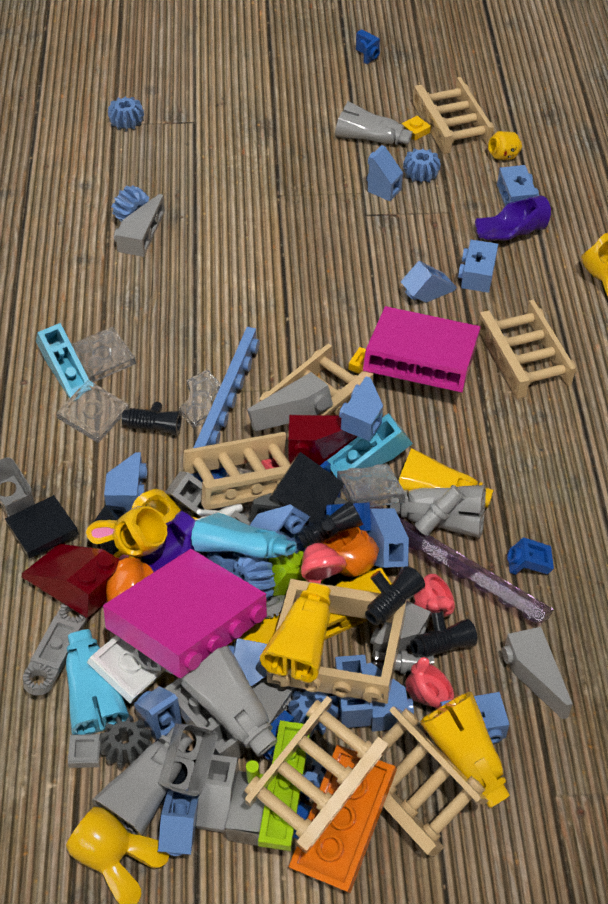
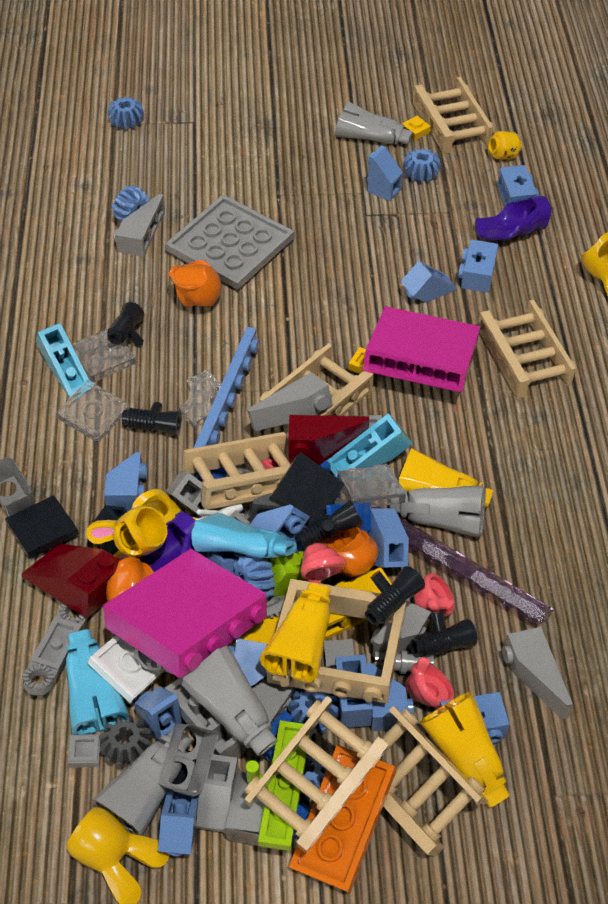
medium blue slope [339,376,383,441] -> none
blue bracket [356,29,380,64] -> none
light grey pin [415,485,466,536] -> none
blue bracket [507,537,554,575] -> none
none -> black piece [107,302,144,346]
none -> light grey plate [165,195,295,290]
none -> orange helmet [168,260,221,307]
none -> light grey tile [324,639,354,669]

